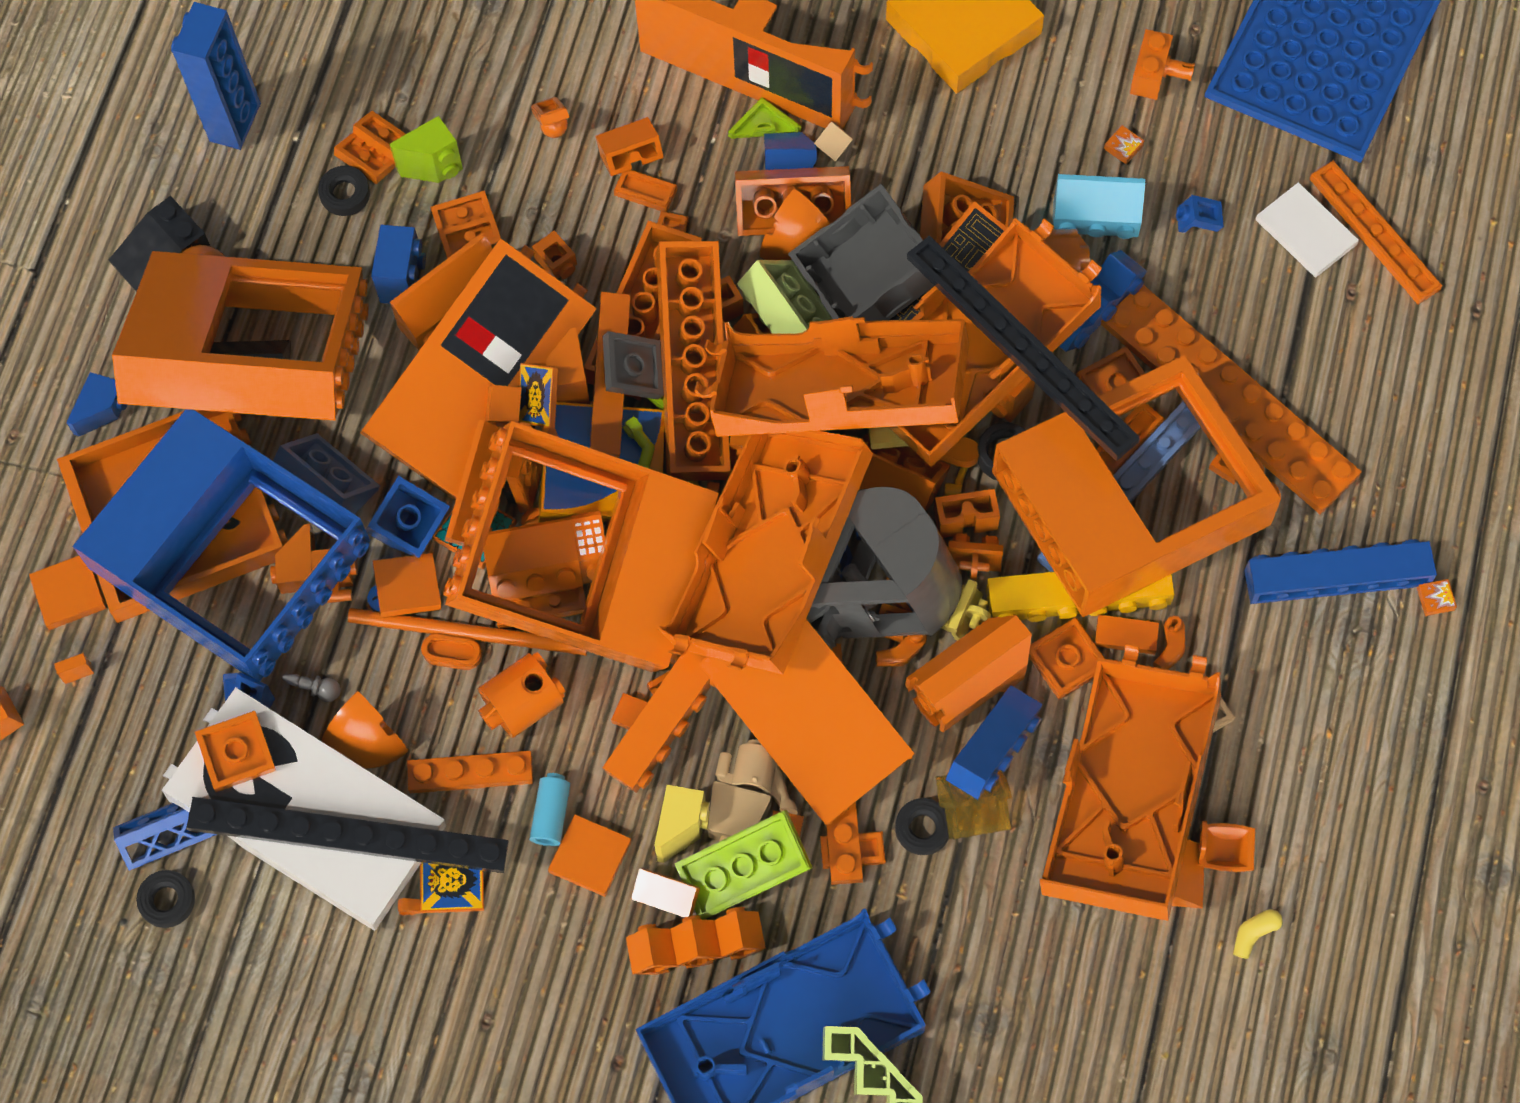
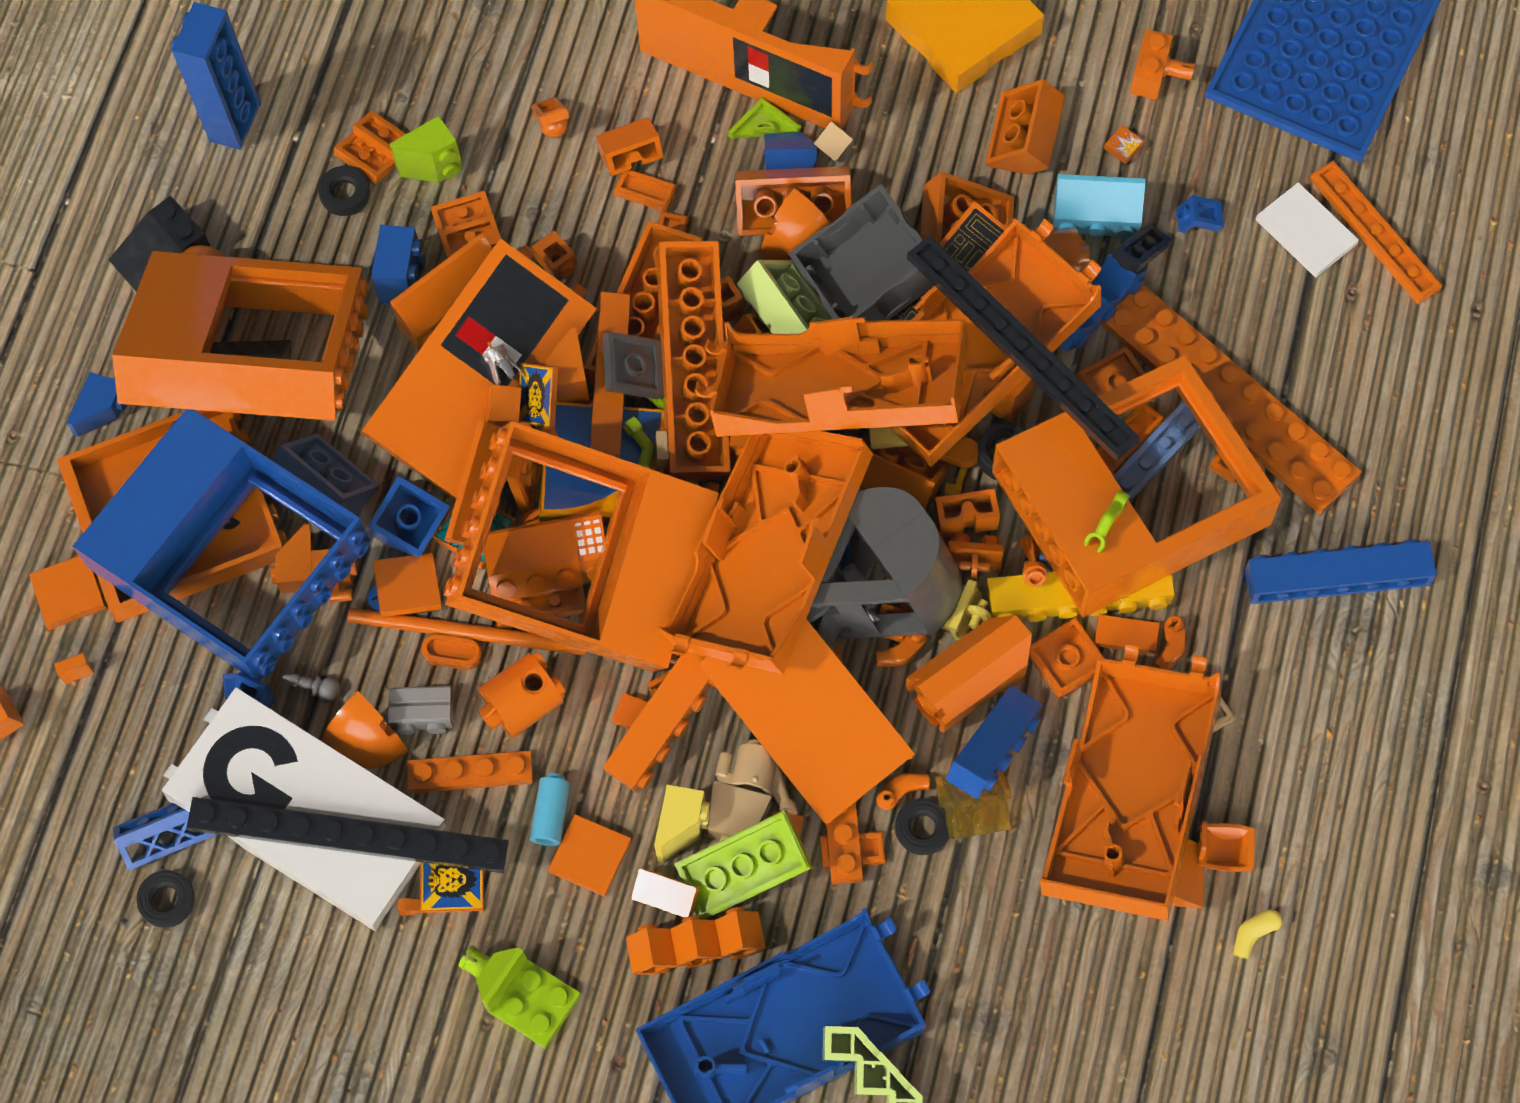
orange tile [195,711,276,792] -> none
tile [1417,579,1457,616] -> none
none -> light grey brick [388,686,454,735]
none -> lime plate [459,945,581,1049]
none -> flat silver piece [482,342,524,385]
none -> tan tile [654,431,669,471]
none -> orange arm [876,773,929,810]
none -> orange slope [985,79,1065,175]
none -> orange piece [1019,534,1048,587]
none -> lime arm [1084,490,1131,552]
none -> black plate [1111,223,1173,274]

